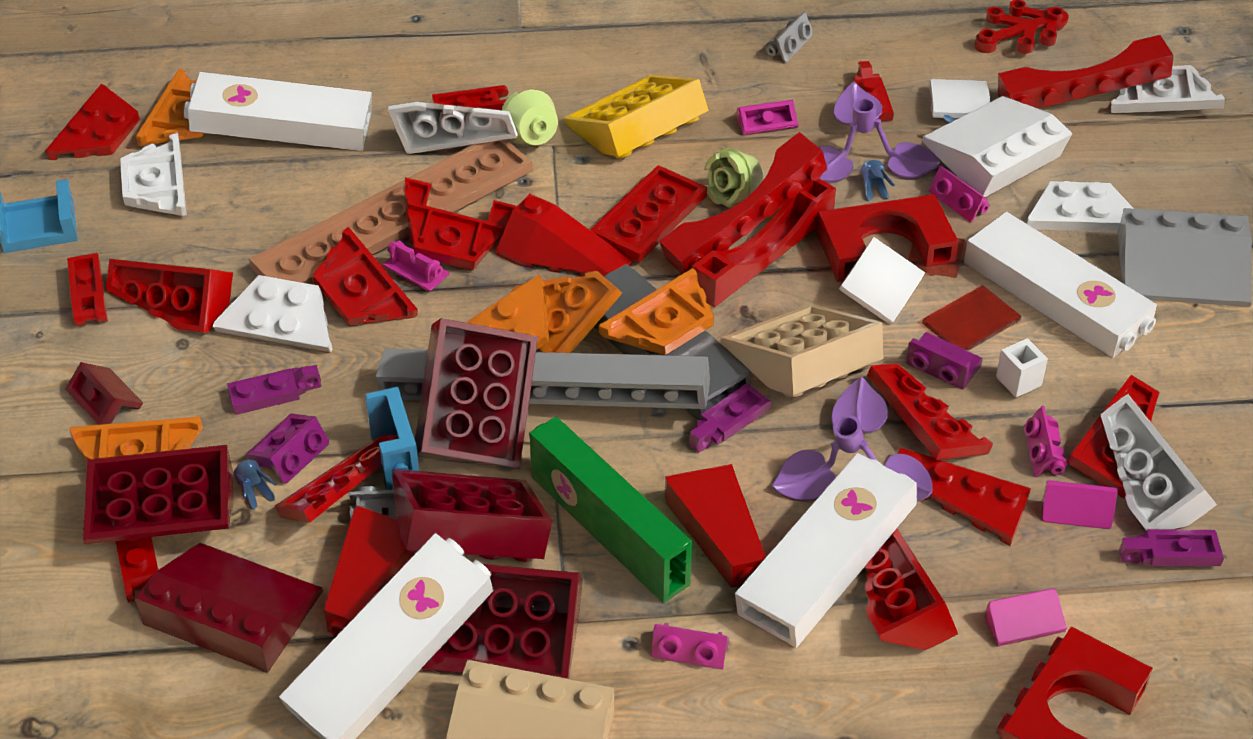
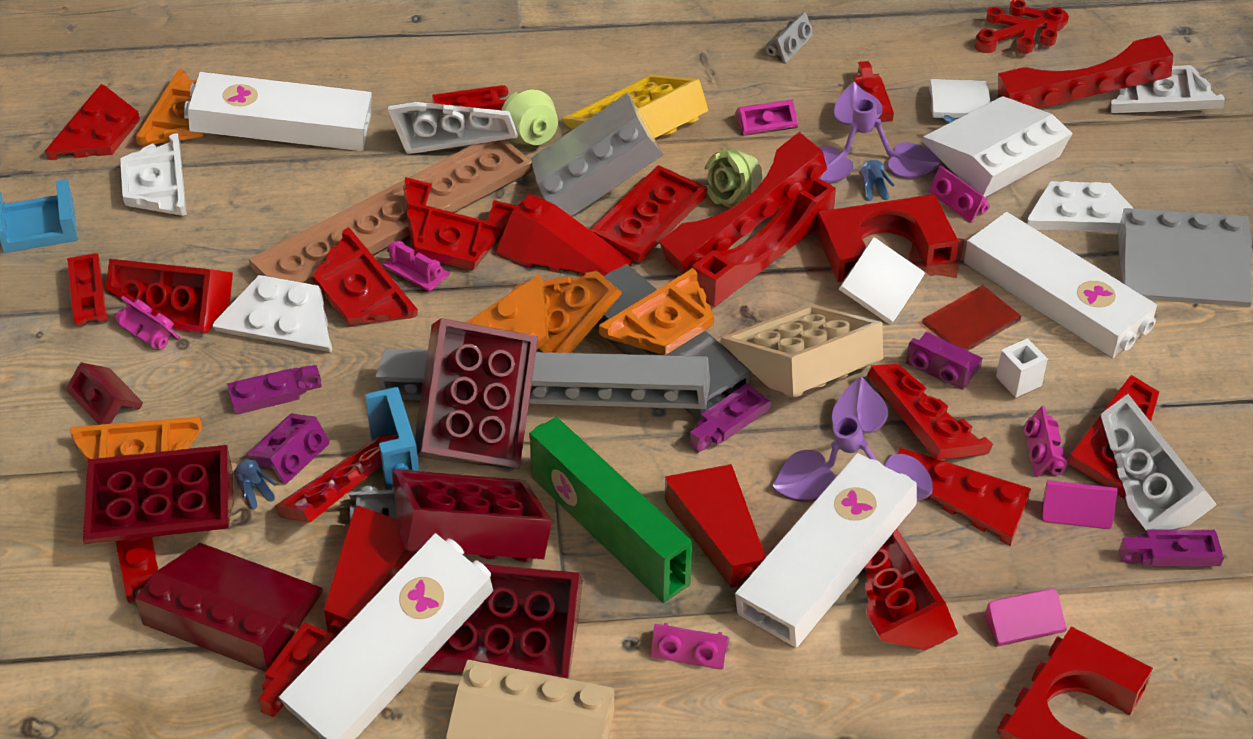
none -> dark pink hinge [115,296,180,349]
none -> red hinge [258,622,336,717]
none -> light grey slope [531,93,663,216]

